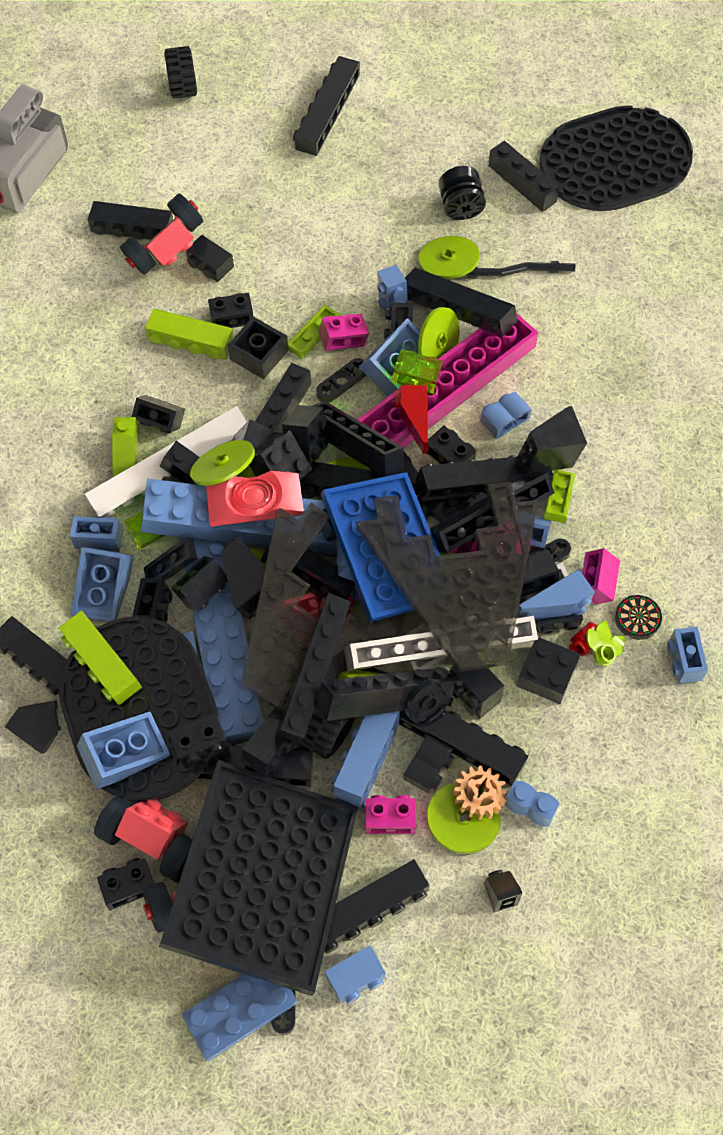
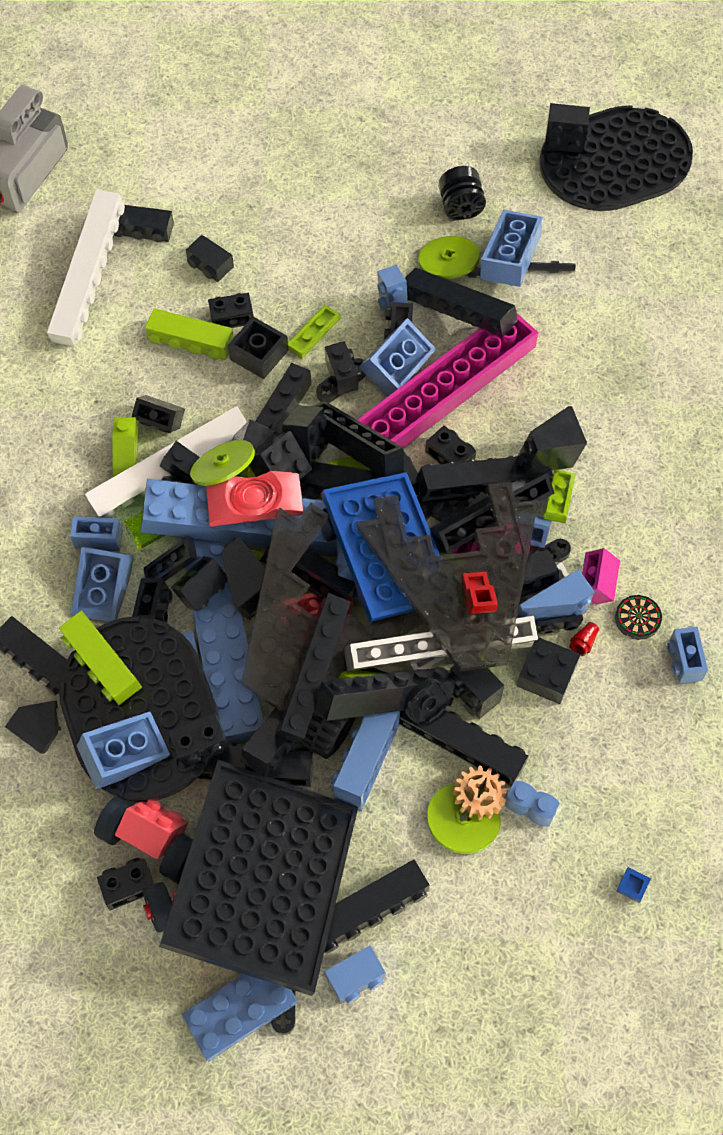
brick [120,193,204,275] -> none
black tyre [164,46,197,99] -> none
black brick [293,56,360,156] -> none
dark pink brick [318,314,369,351] -> none
dark pink brick [366,795,416,834] -> none
clear neon green brick [392,349,443,394] -> none
red slope [396,385,428,454] -> none
black brick [403,734,455,794] -> none
lime piece [418,307,460,368] -> none
medium blue brick [480,392,532,439] -> none
black slope [484,870,523,913] -> none
black brick [488,140,559,212] -> none
lime plate [586,620,625,666] -> none
none -> white brick [47,189,125,347]
none -> black brick [324,341,361,395]
none -> red brick [461,572,498,614]
none -> medium blue brick [480,210,543,287]
none -> black brick [544,103,590,153]
none -> blue plate [616,867,651,903]

